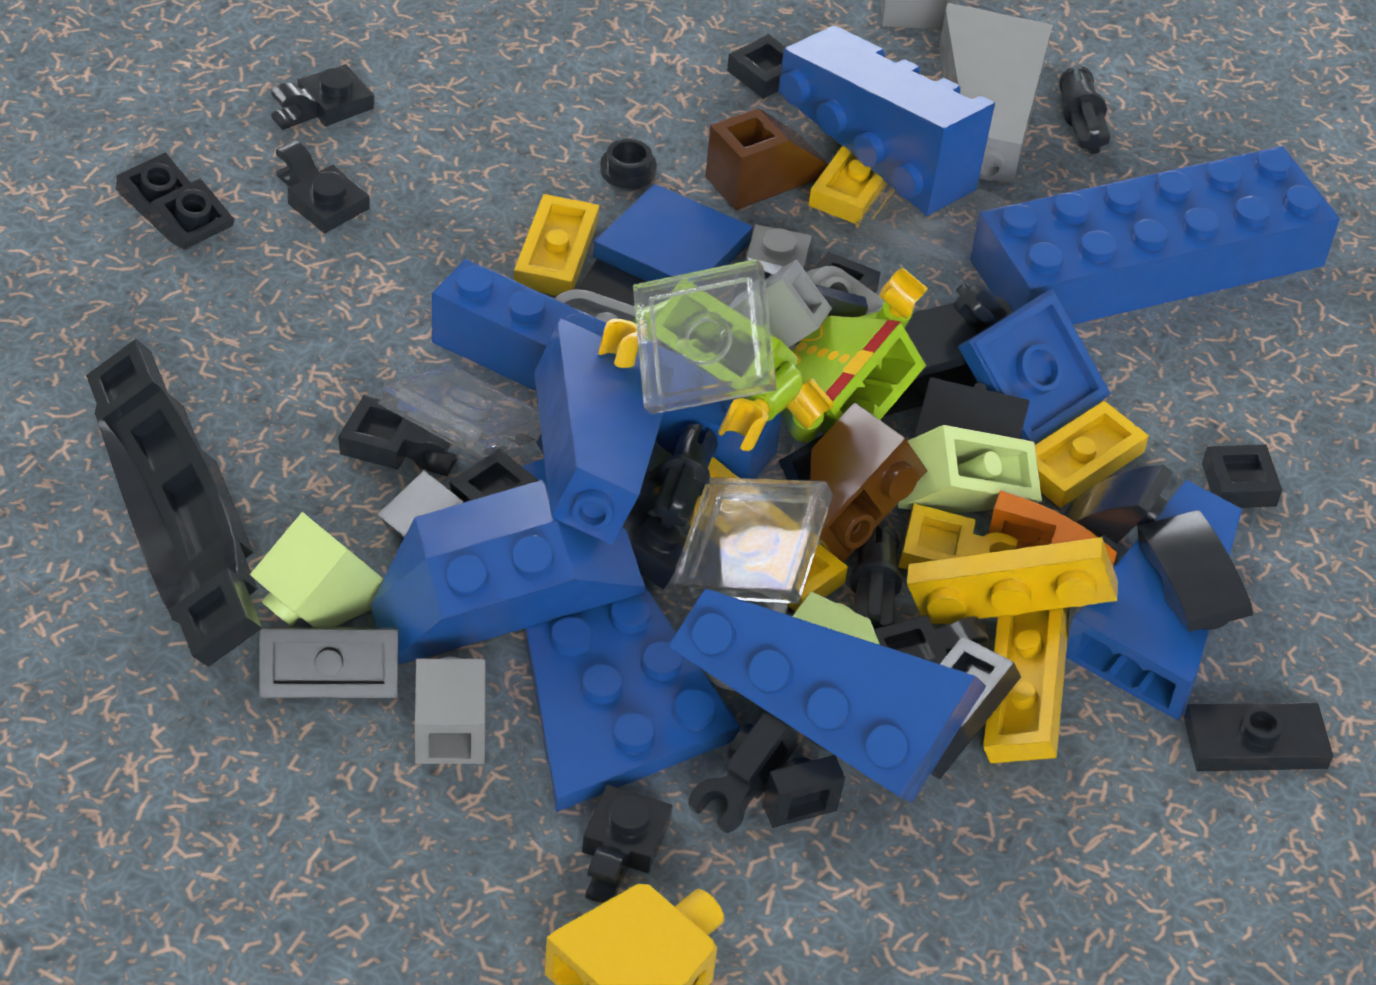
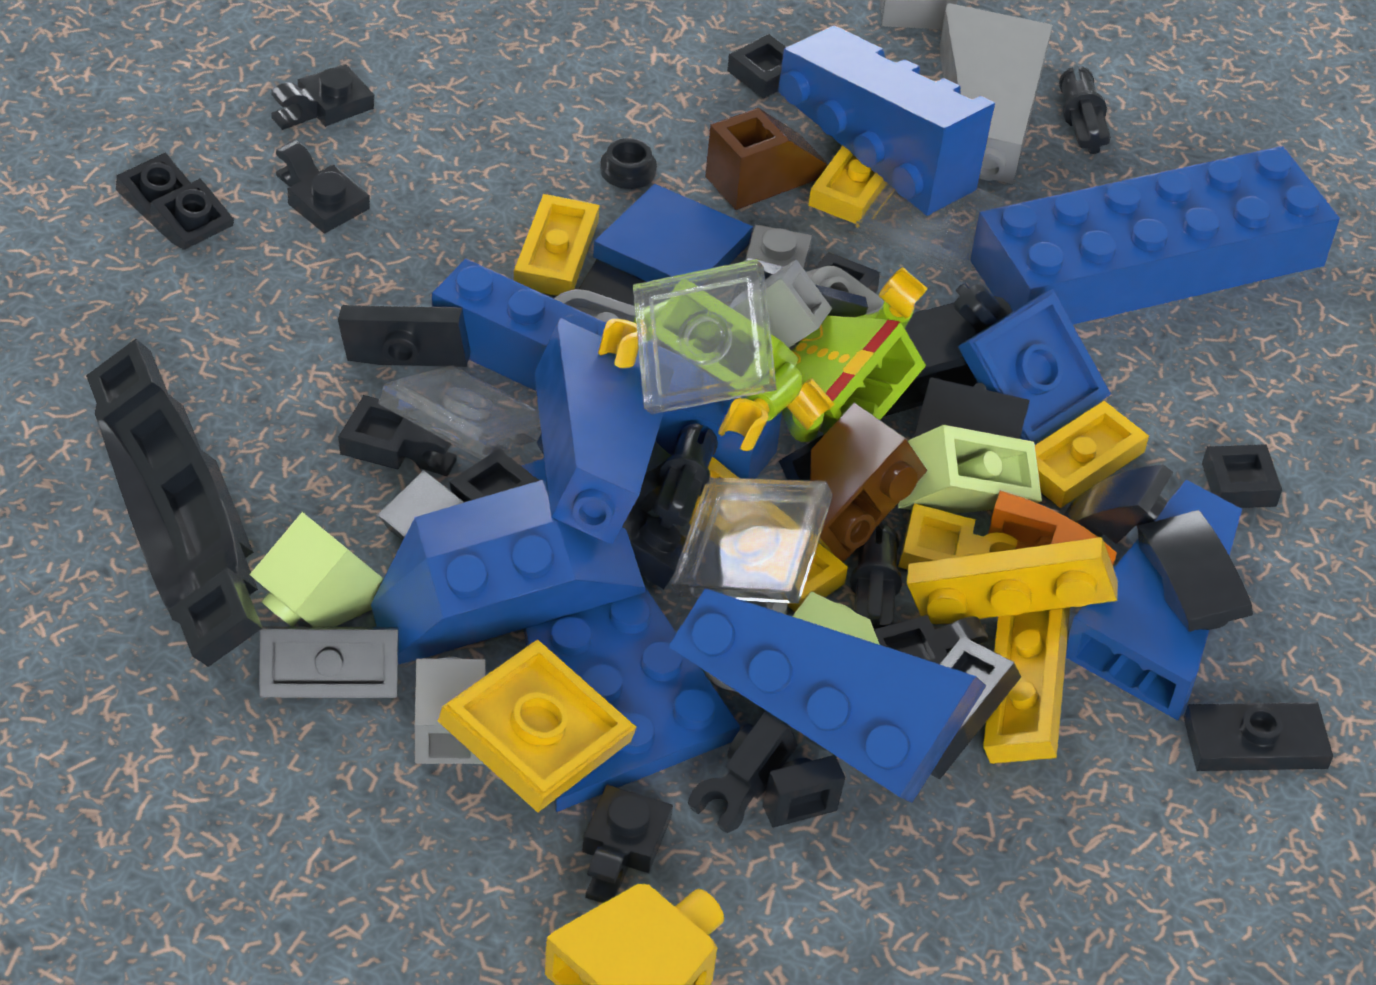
none -> black plate [338,305,471,367]
none -> yellow tile [438,639,637,813]

